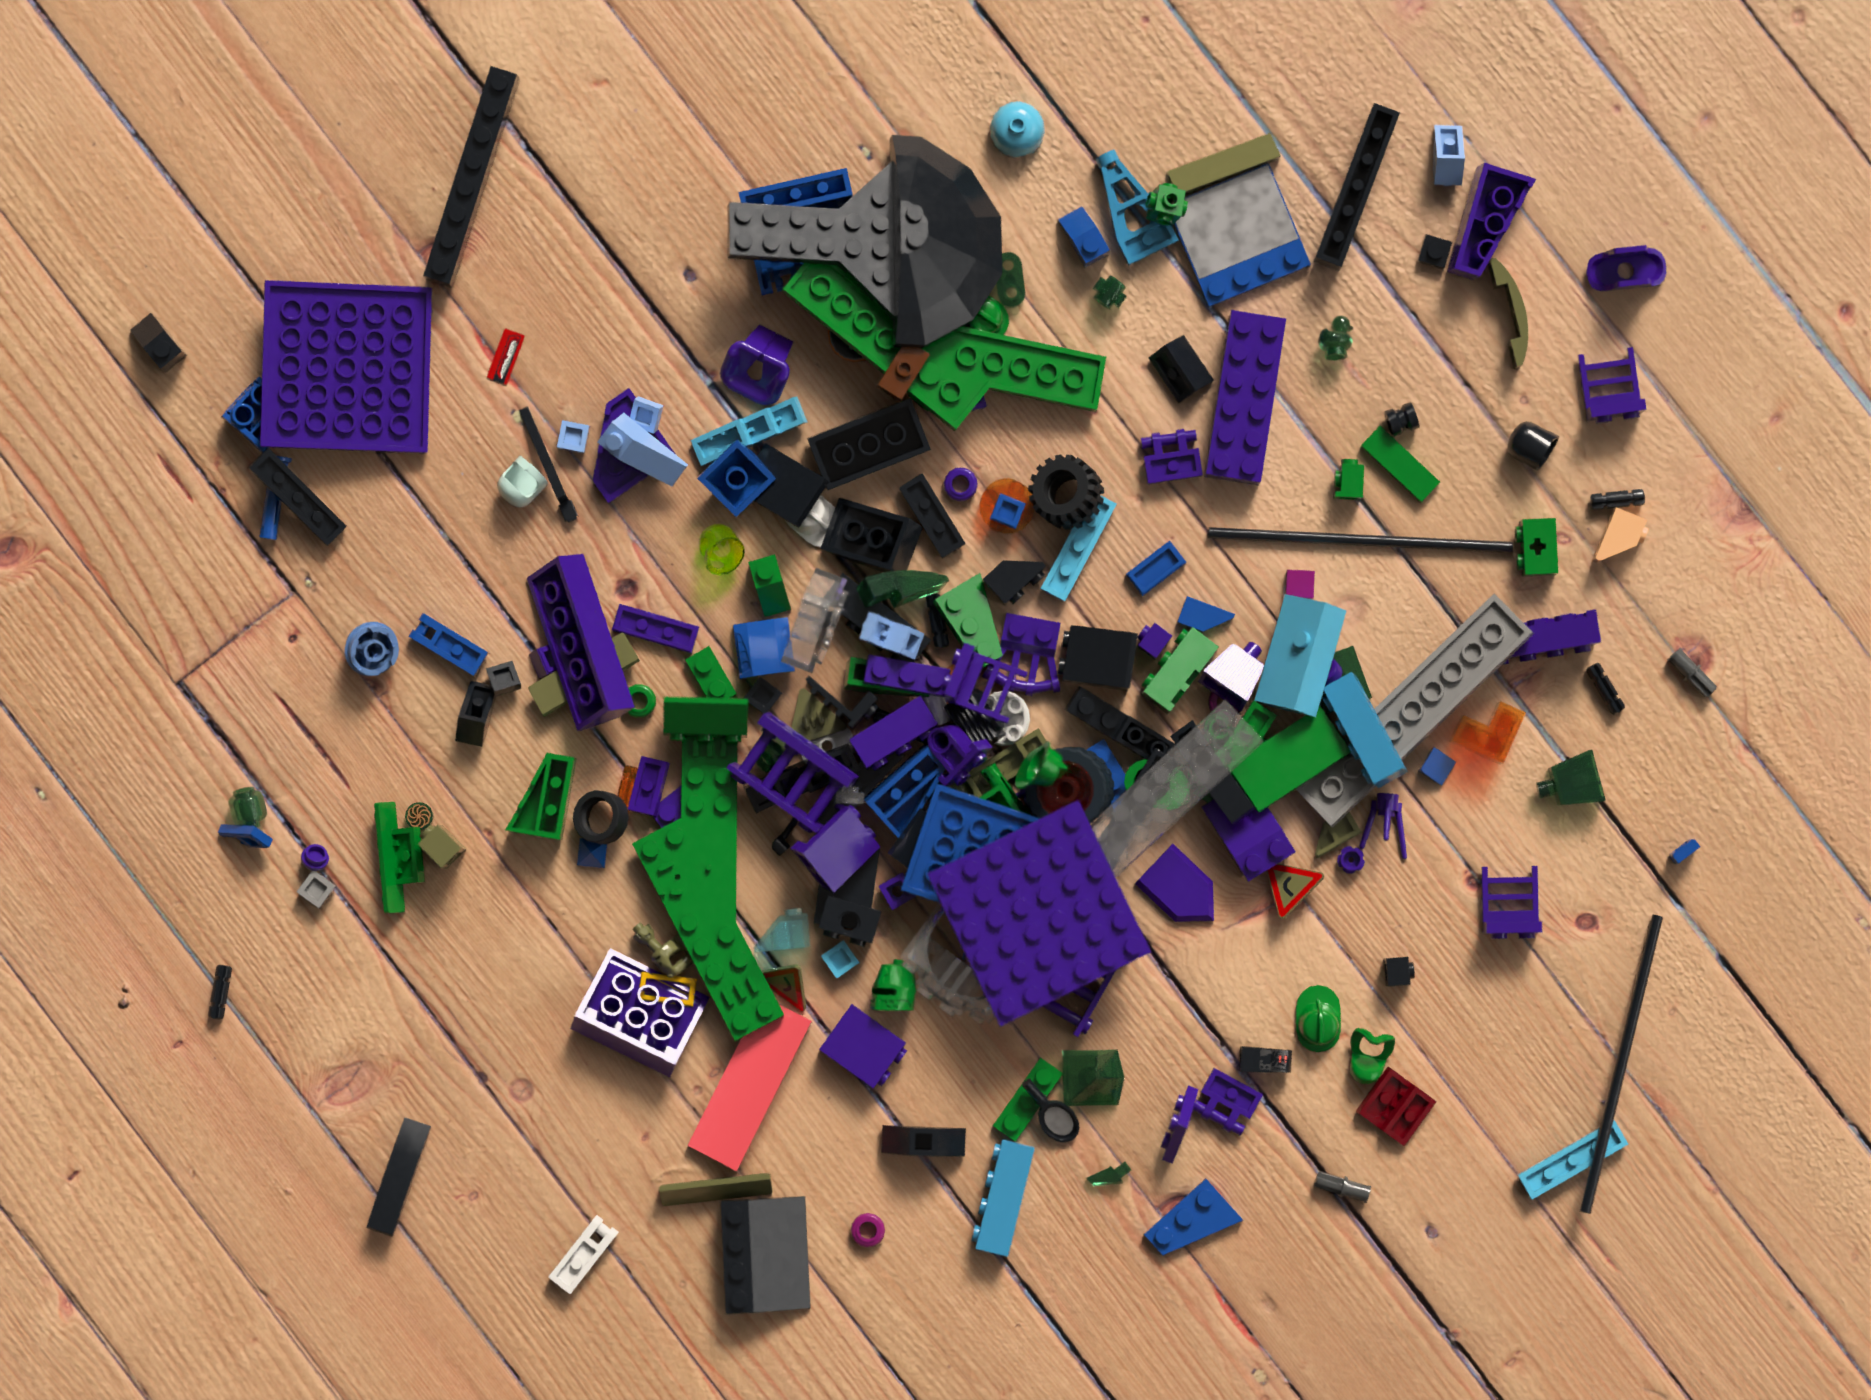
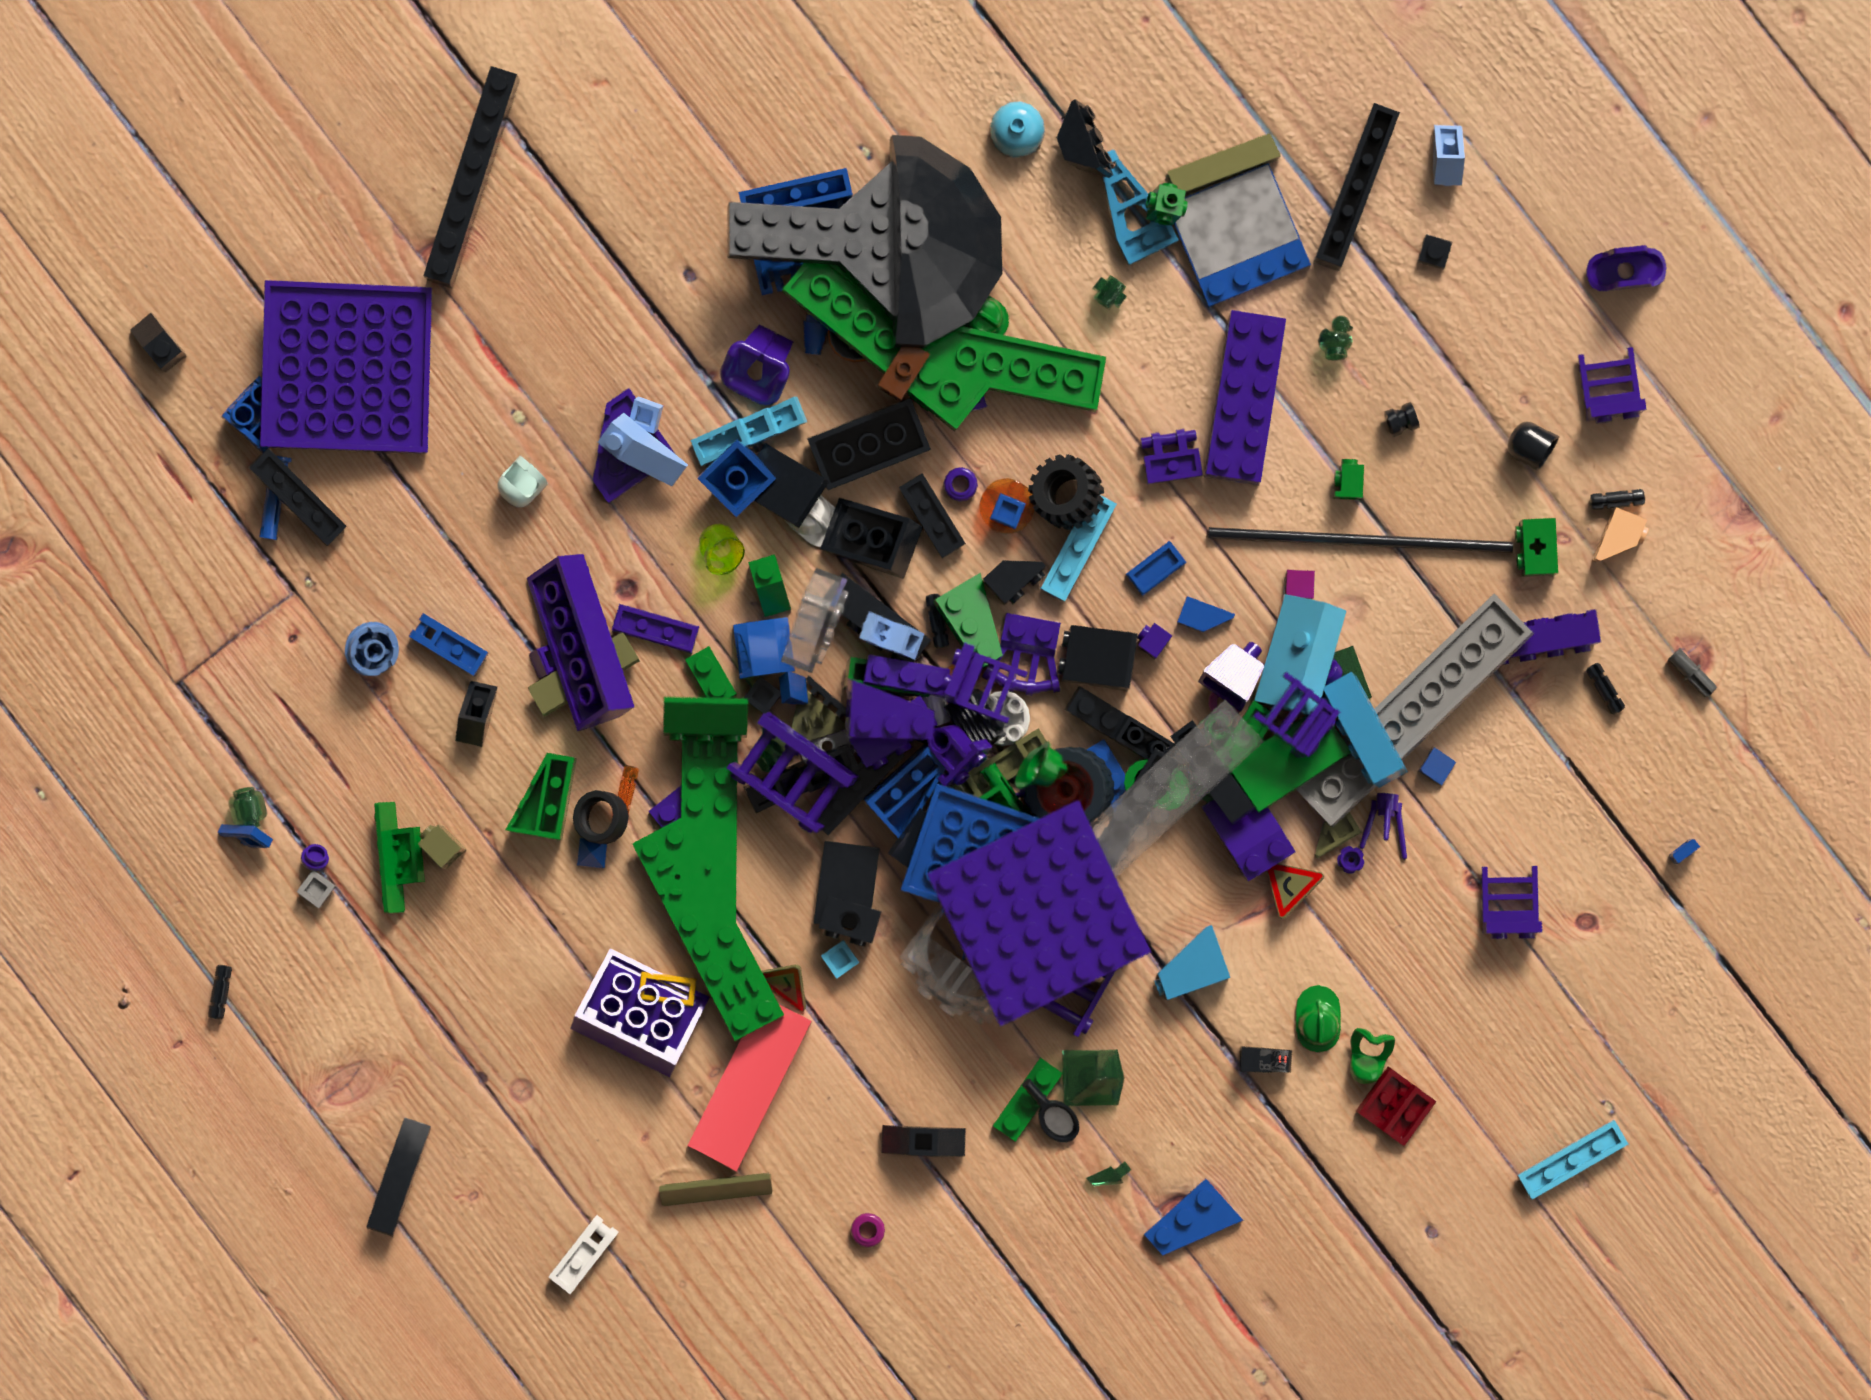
tile [405,802,434,830] -> none
black plate [486,661,521,697] -> none
sticker [487,329,525,385] -> none
black piece [519,407,579,523] -> none
light blue plate [557,420,590,453] -> none
green piece [627,684,656,718] -> none
dark purple plate [628,756,670,817] -> none
olive piece [632,922,693,978] -> none
black slope [721,1196,811,1314] -> none
clear light blue slope [754,908,812,952] -> none
black hand [772,817,798,856] -> none
dark purple panel [791,803,880,893] -> none
dark purple panel [819,1004,907,1088] -> none
clear plate [836,786,864,804] -> none
clear green slope [856,570,949,608] -> none
green helmet [870,959,916,1011] -> none
dark purple plate [879,872,916,910] -> none
dark azure brick [971,1139,1035,1257] -> none
clear green plate [996,252,1025,308] -> none
blue slope [1058,206,1110,268] -> none
dark purple tile [1134,844,1214,922] -> none
wedge [1141,627,1219,714] -> none
black panel [1148,335,1214,403] -> none
dark purple plate [1161,1086,1199,1164] -> none
dark purple plate [1193,1068,1263,1136] -> none
dark grey axle [1314,1171,1371,1203] -> none
green tile [1361,426,1440,503] -> none
black plate [1384,957,1415,986] -> none
dark purple wedge [1447,163,1536,280] -> none
clear orange brick [1449,701,1526,764] -> none
olive slope [1488,258,1528,369] -> none
clear green torso [1536,749,1606,806] -> none
black piece [1580,914,1663,1214] -> none
none -> blue slope [779,672,808,705]
none -> blue cone [803,314,829,355]
none -> dark purple wedge [845,678,934,739]
none -> black slope [1057,99,1113,178]
none -> dark azure slope [1154,925,1231,1000]
none -> dark purple plate [1253,672,1340,758]

